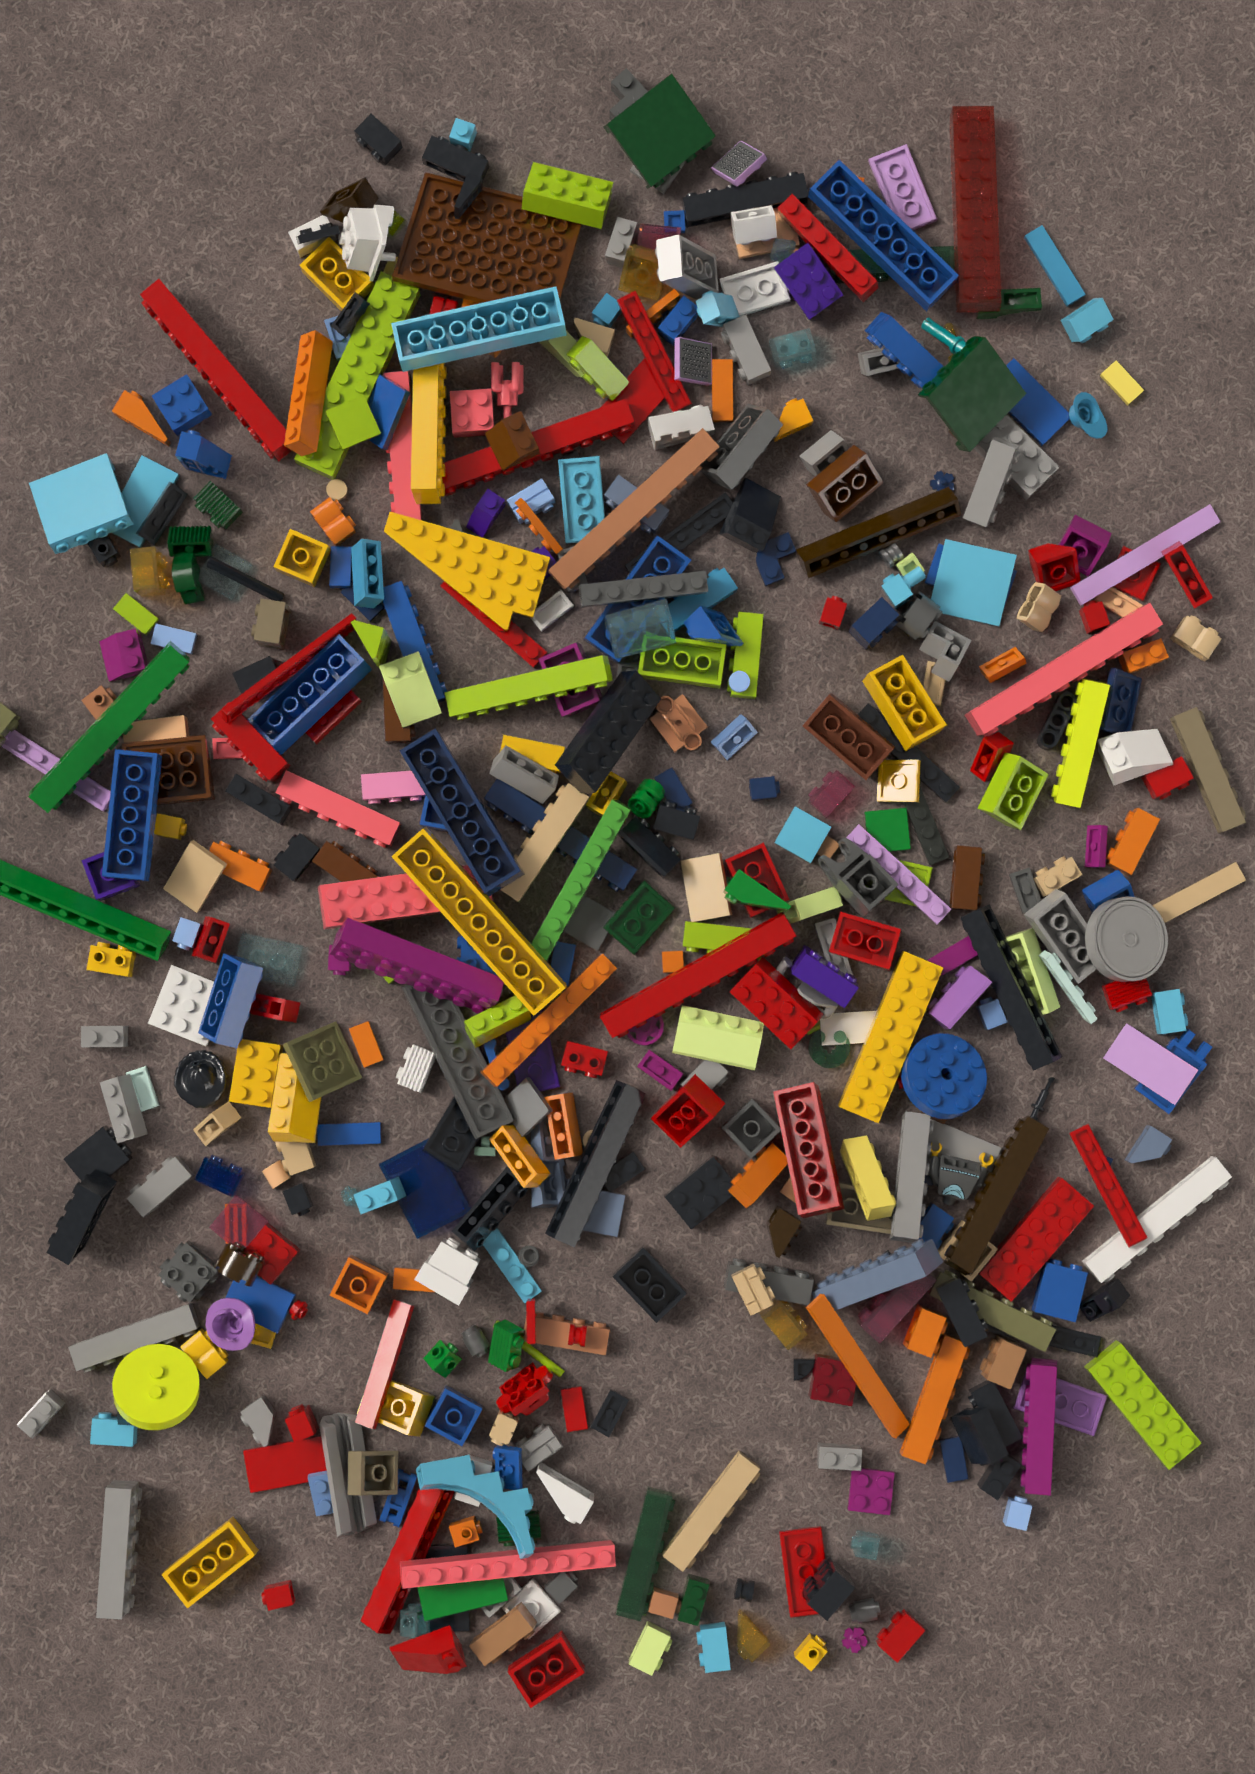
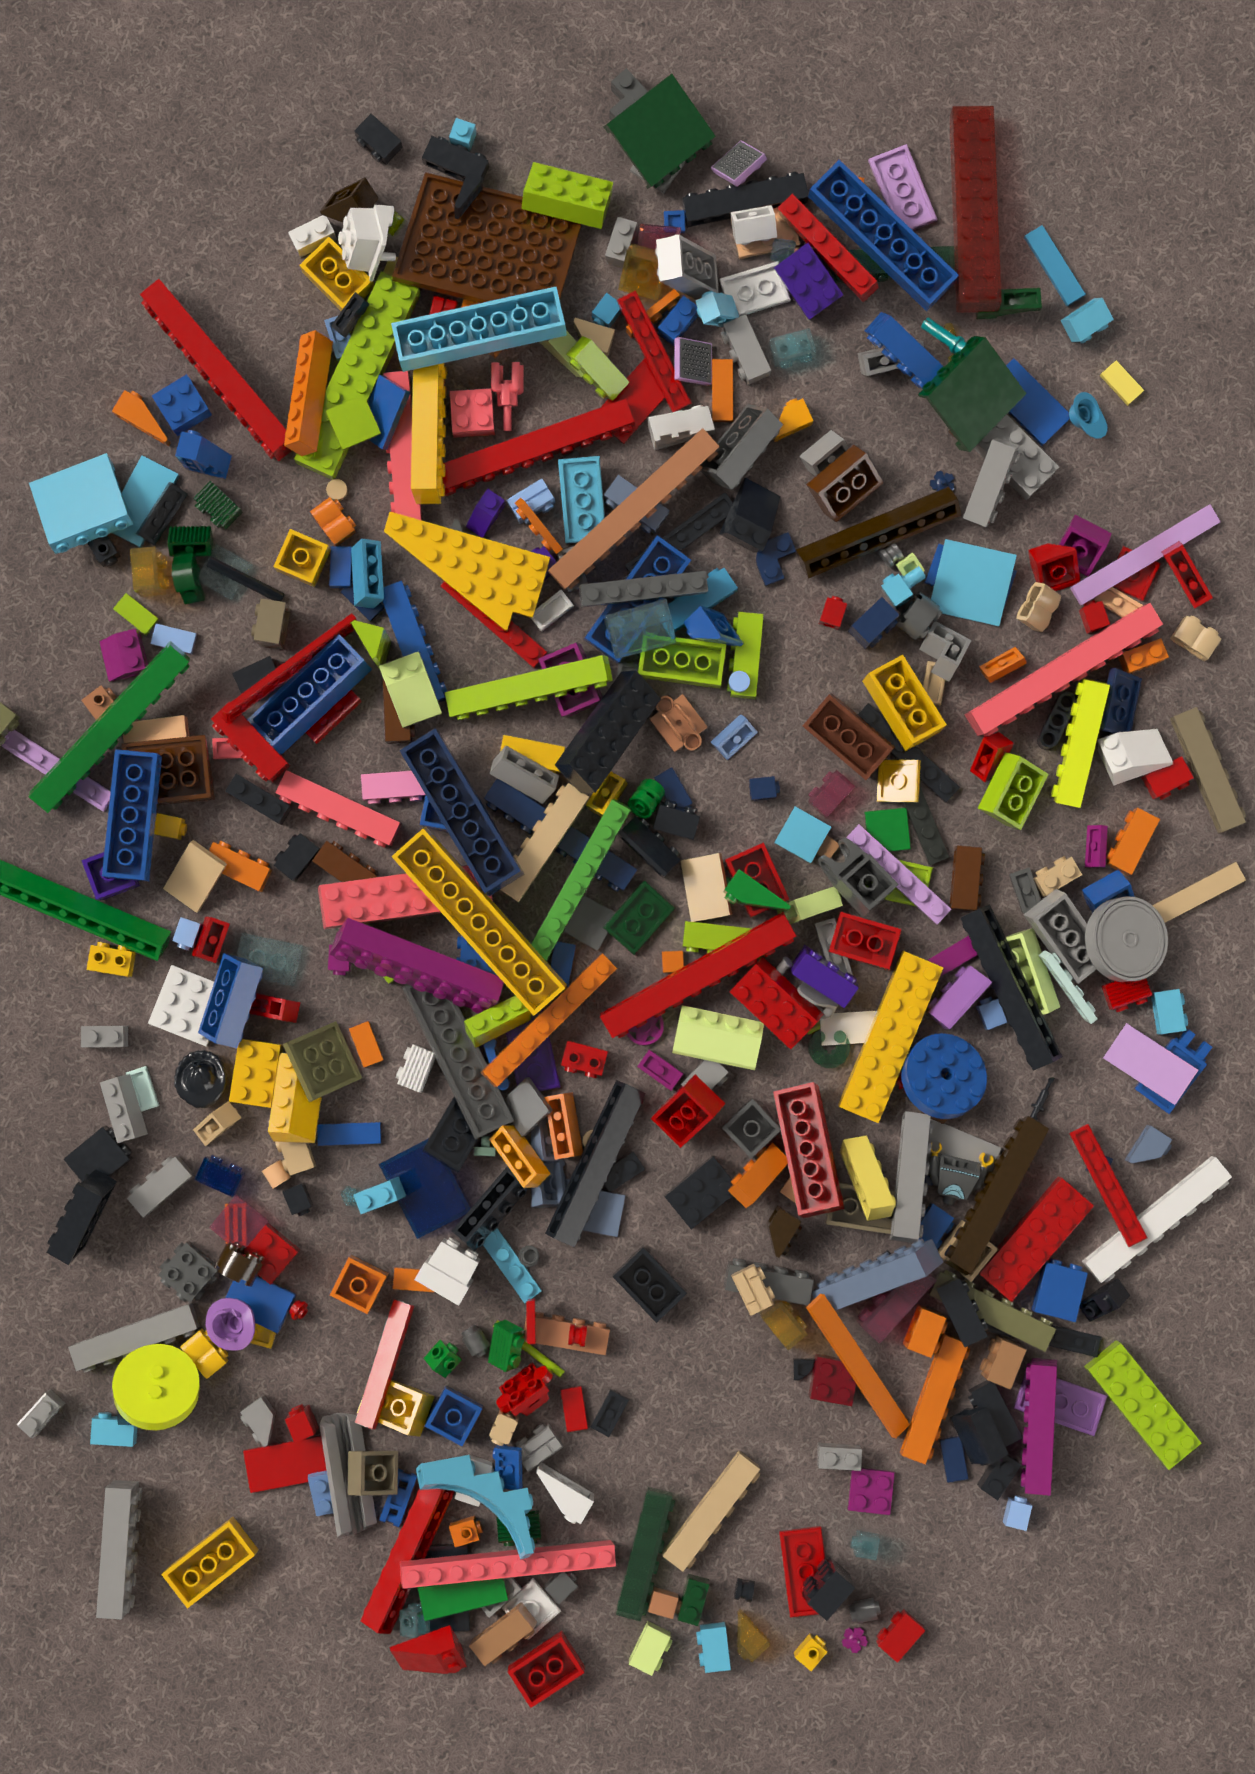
red brick [261,1580,296,1611] -> none
black plate [295,222,340,244] -> none
reddish brown slope [485,411,540,471] -> none

